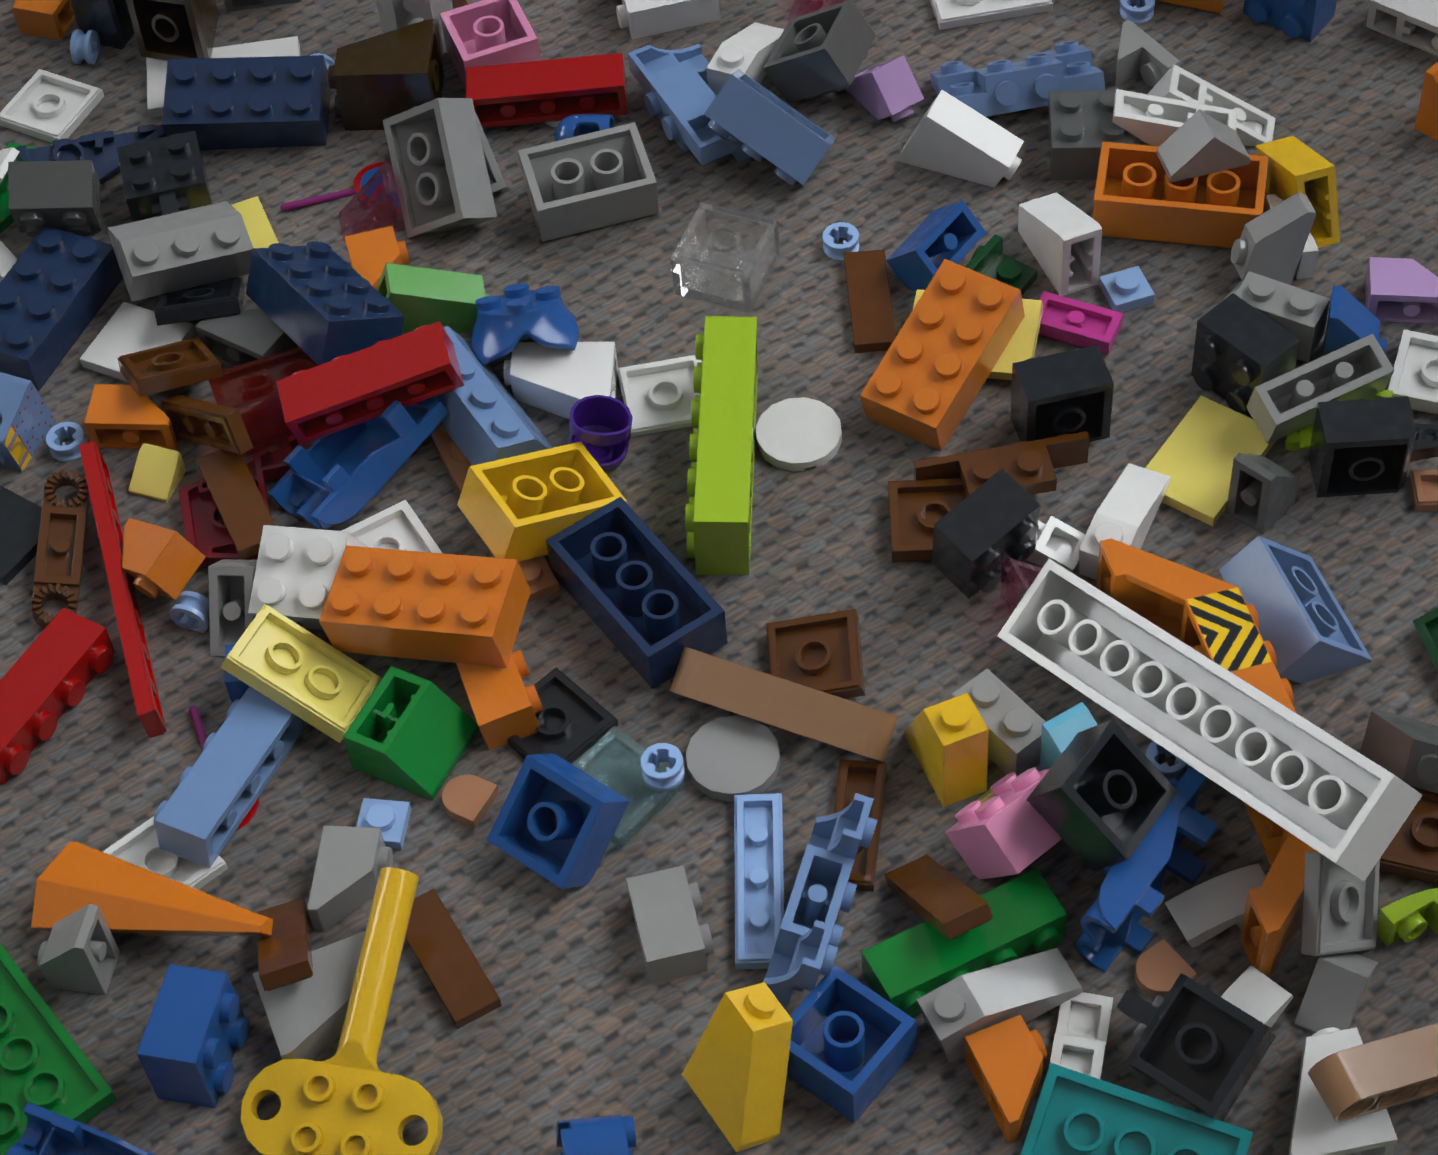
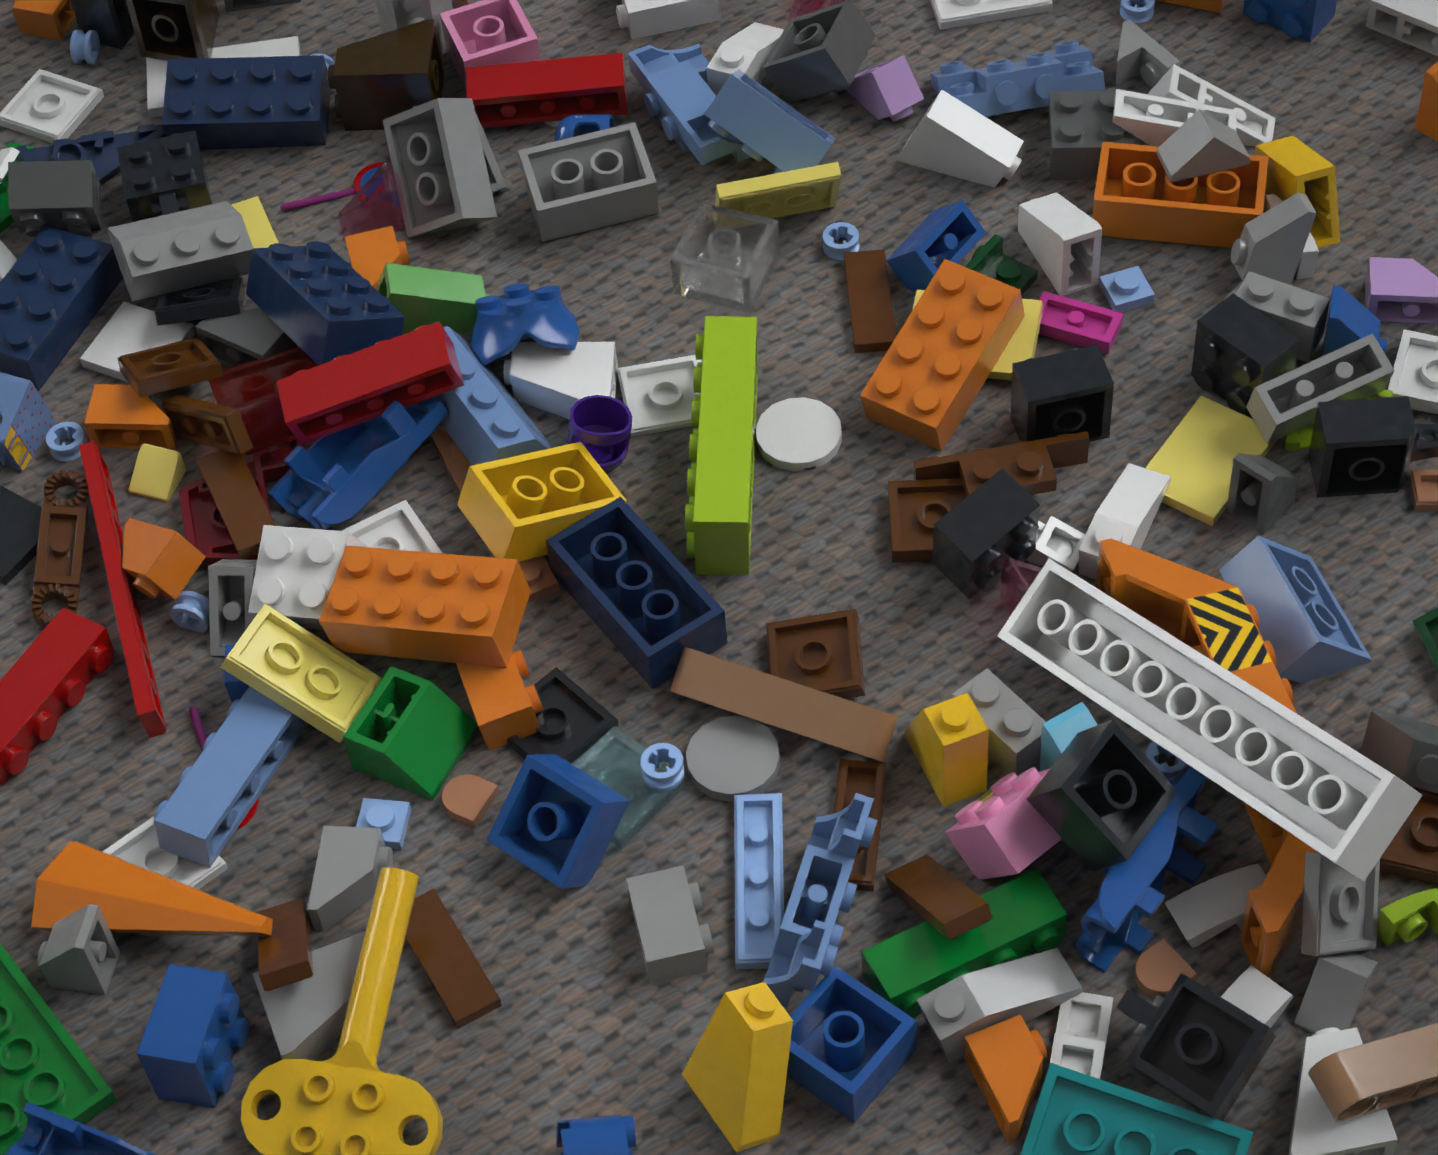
none -> light yellow tile [715,162,841,228]

